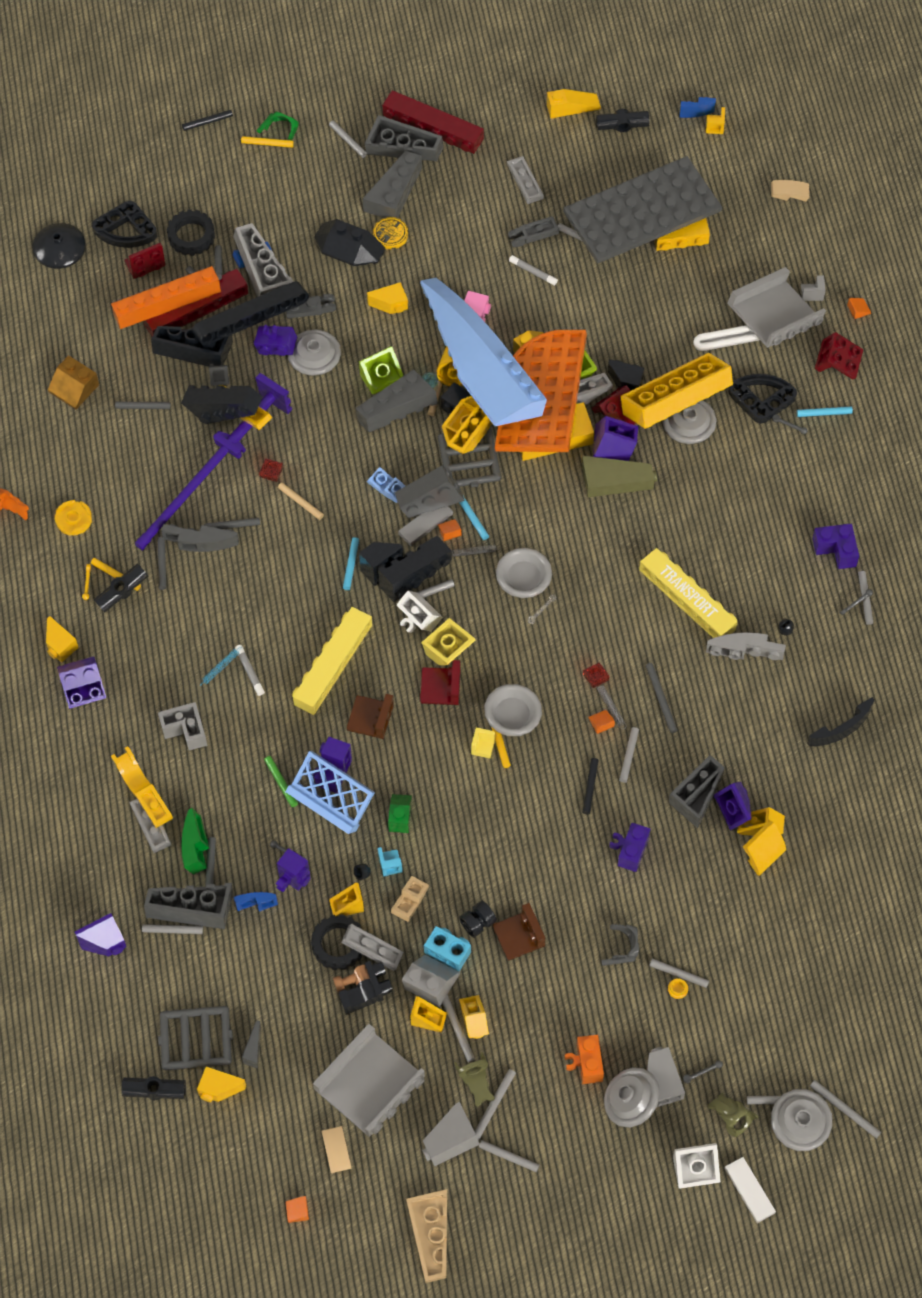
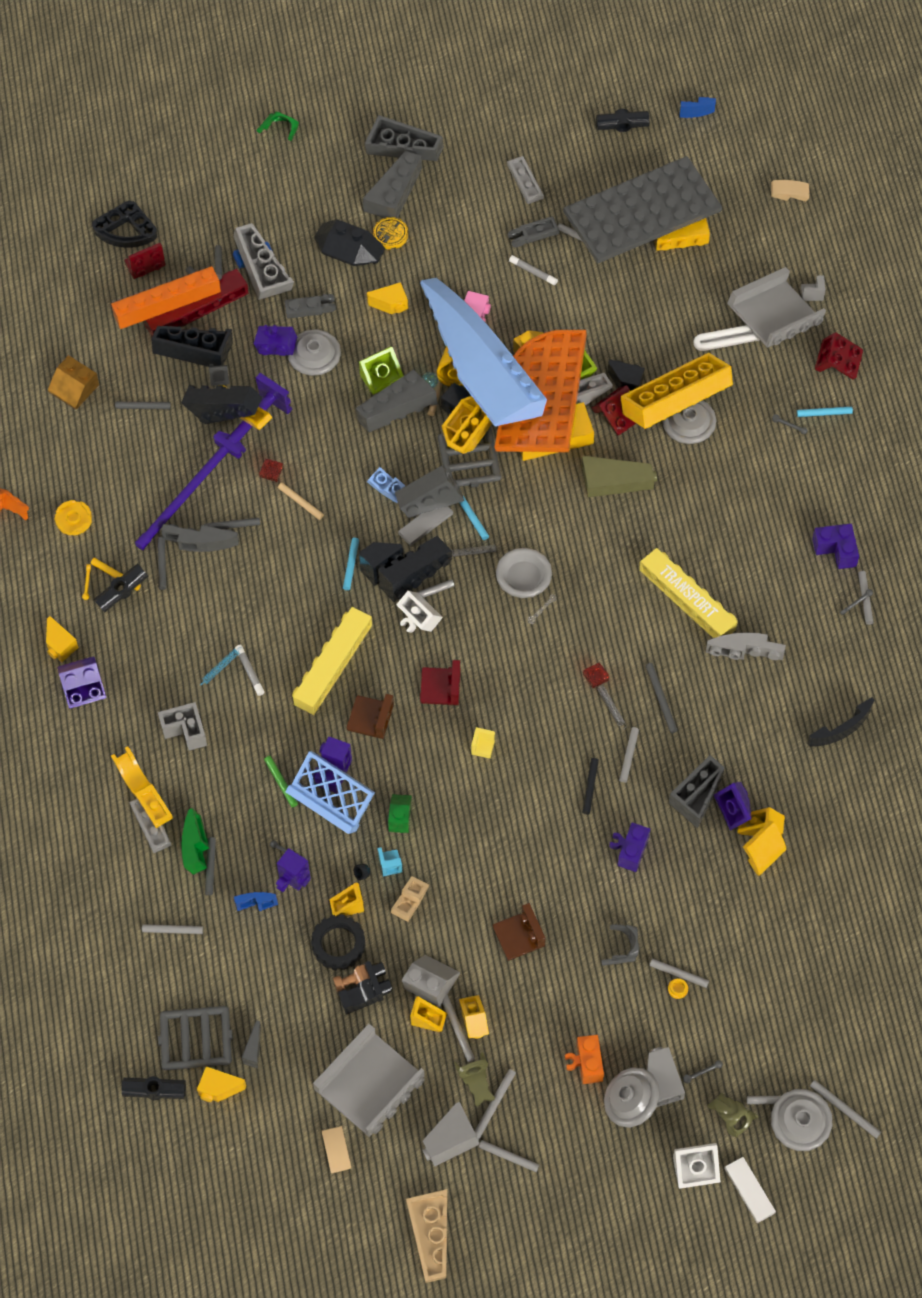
black dish [32,223,86,269] -> none
slope [75,913,126,957] -> none
dark grey wedge [144,883,233,929] -> none
black tyre [167,210,215,256] -> none
black piece [182,110,233,131] -> none
black beam [192,281,309,345] -> none
yellow bar [241,136,294,148] -> none
orange slope [286,1196,309,1223] -> none
light grey bar [329,120,367,158] -> none
light grey tile [341,924,403,971] -> none
dark red brick [382,90,484,154] -> none
light yellow slope [421,618,475,665] -> none
medium azure brick [424,926,471,971] -> none
orange slope [438,519,462,541] -> none
black wheel [459,900,497,938] -> none
light grey piece [484,684,542,736] -> none
yellow bar [491,727,511,768] -> none
yellow slope [547,89,601,118] -> none
orange slope [588,710,615,734] -> none
dark purple slope [593,416,638,461] -> none
yellow panel [706,107,725,134] -> none
black beam [728,374,797,424] -> none
black hinge [778,619,794,636] -> none
orange slope [847,298,871,319] -> none

